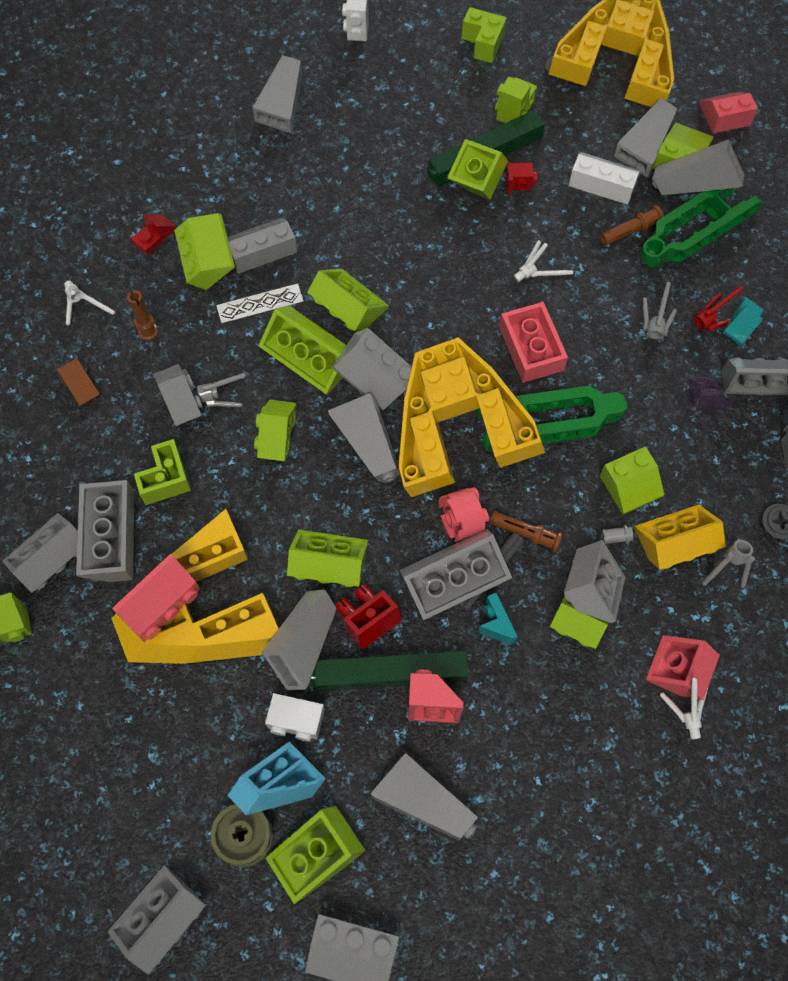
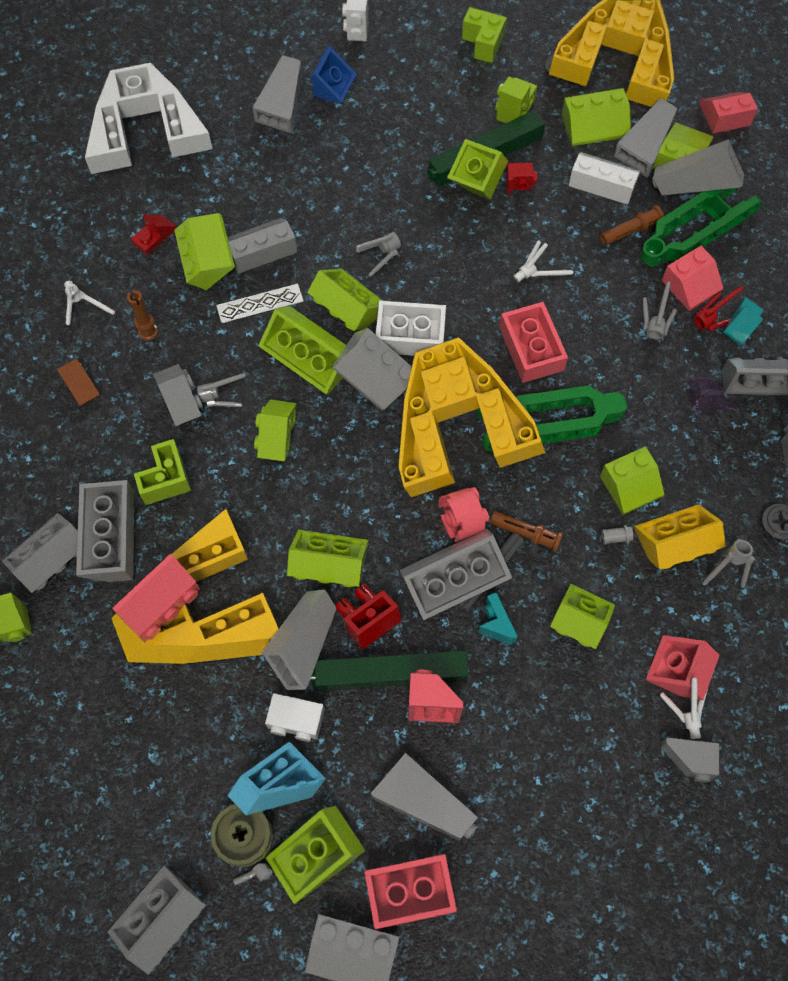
light grey slope [328,393,400,483] -> none
light grey slope [564,540,625,623] -> none
none -> white piece [85,63,213,174]
none -> light grey hand [233,863,273,885]
none -> blue slope [311,45,356,104]
none -> light grey plant [356,232,401,277]
none -> coral brick [364,854,457,930]
none -> white brick [376,301,446,356]
none -> lime slope [561,88,631,146]
none -> light grey slope [661,738,719,782]
none -> coral slope [662,246,724,311]

